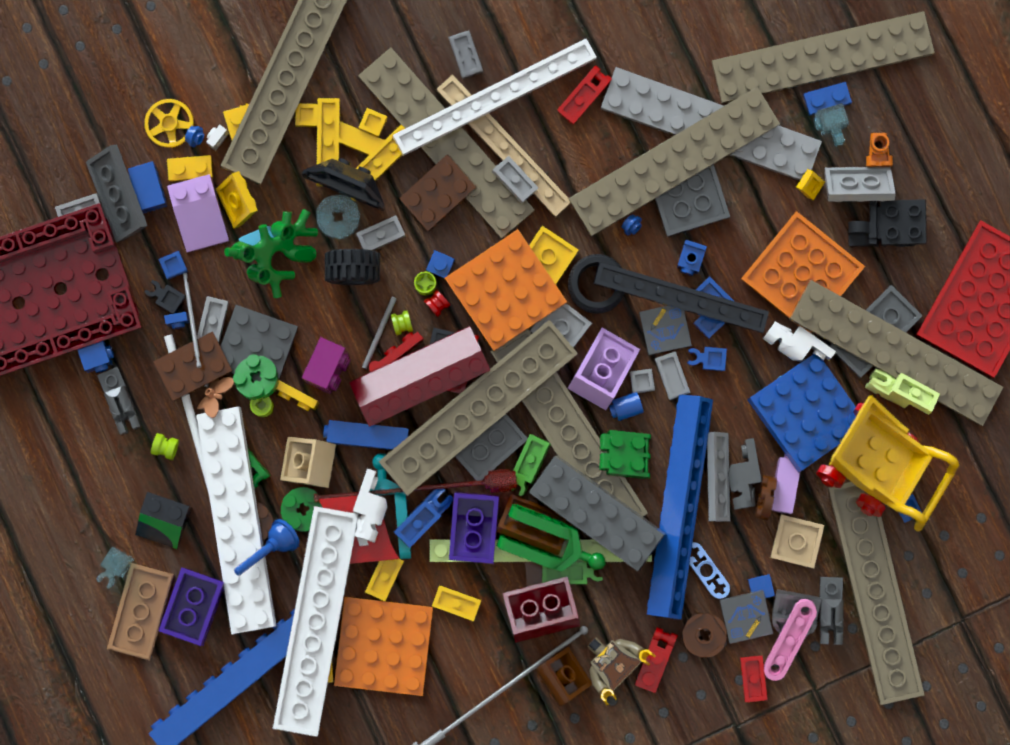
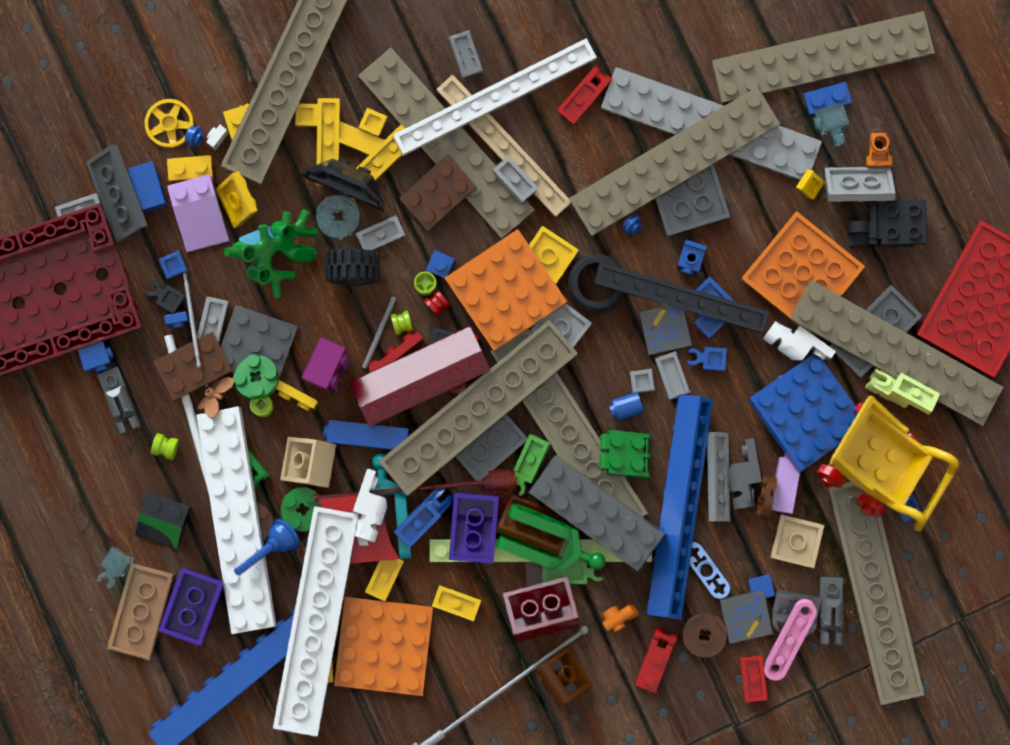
lavender slope [568,328,640,410] -> none
torso [587,637,655,705] -> none
none -> orange plate [601,604,639,633]

